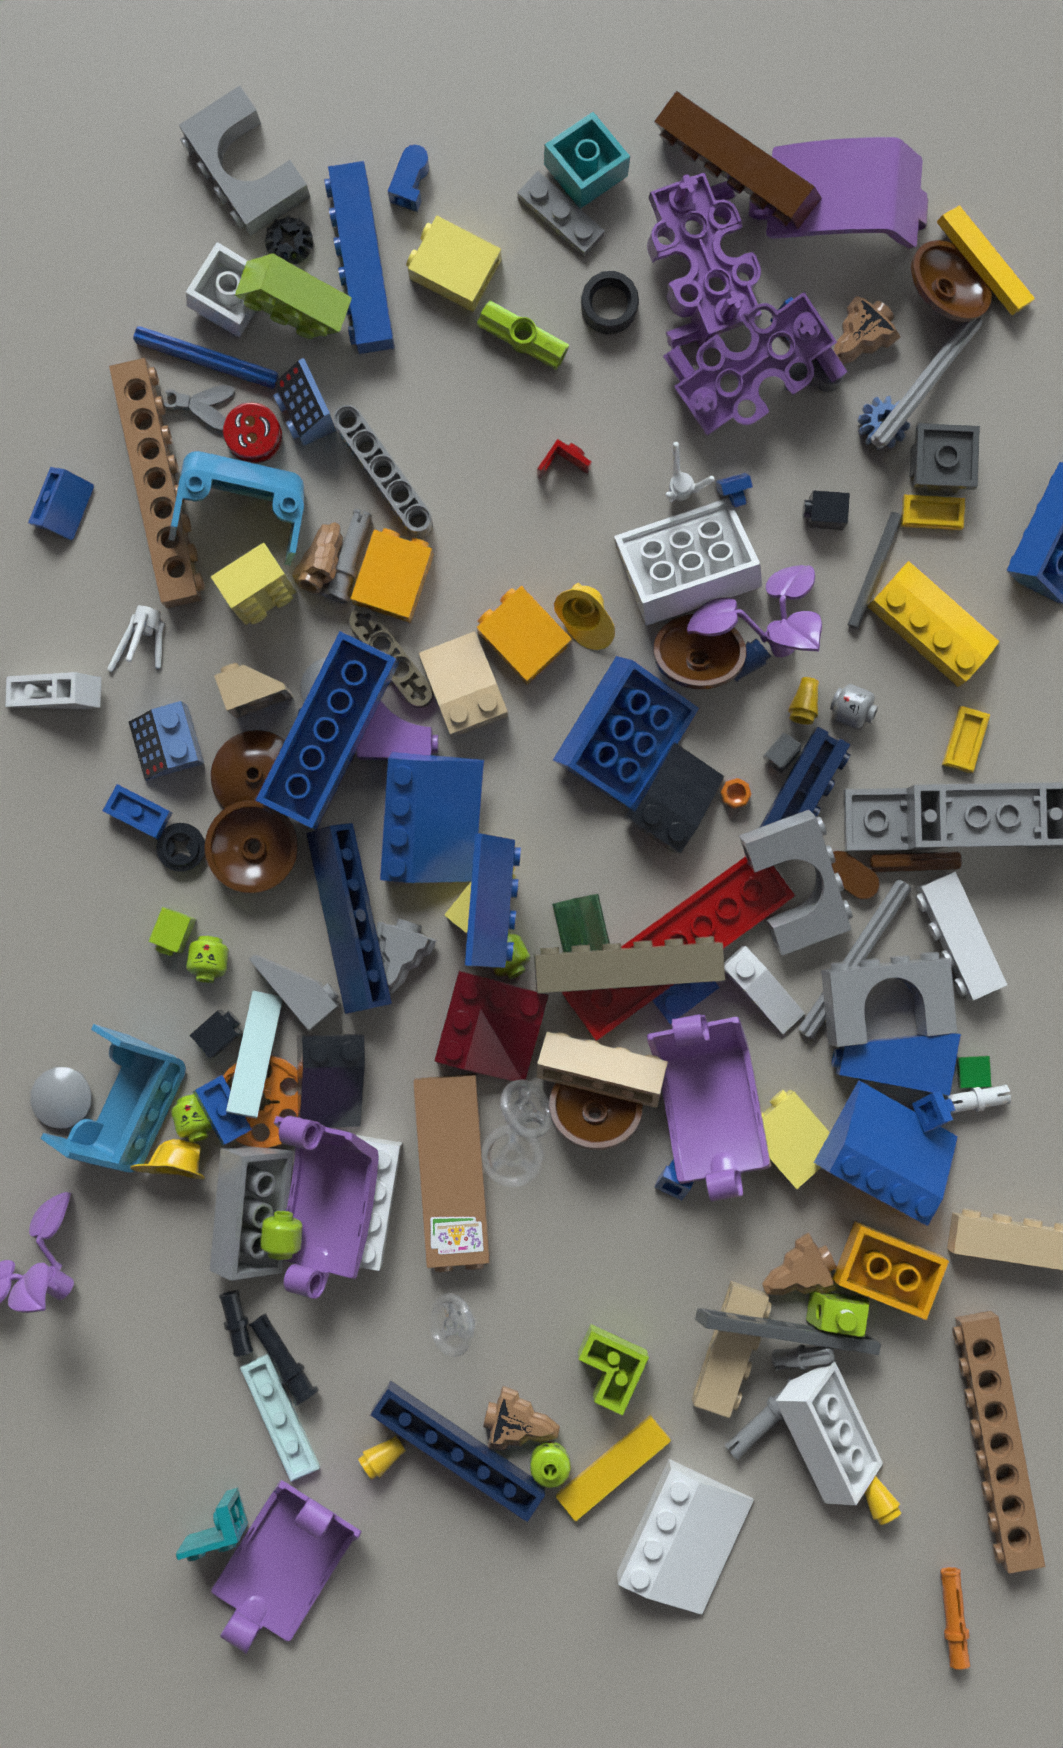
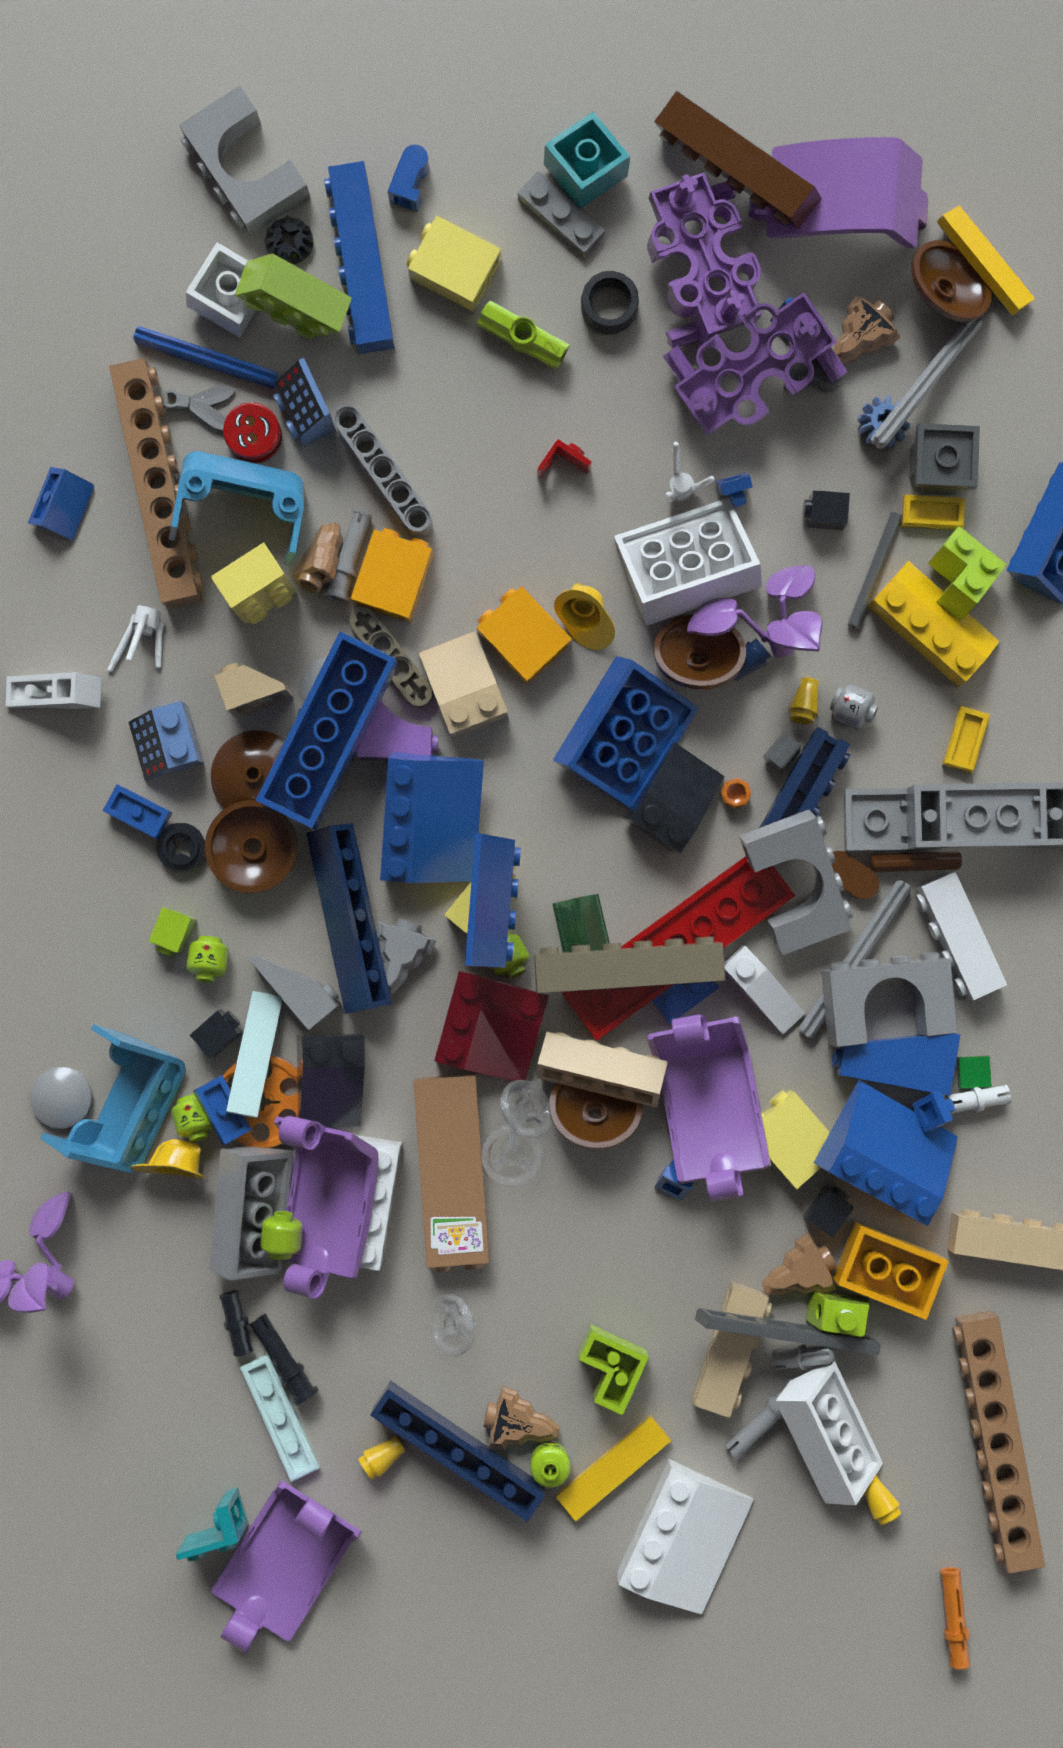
none -> black brick [803,1185,854,1237]
none -> lime brick [928,526,1007,621]

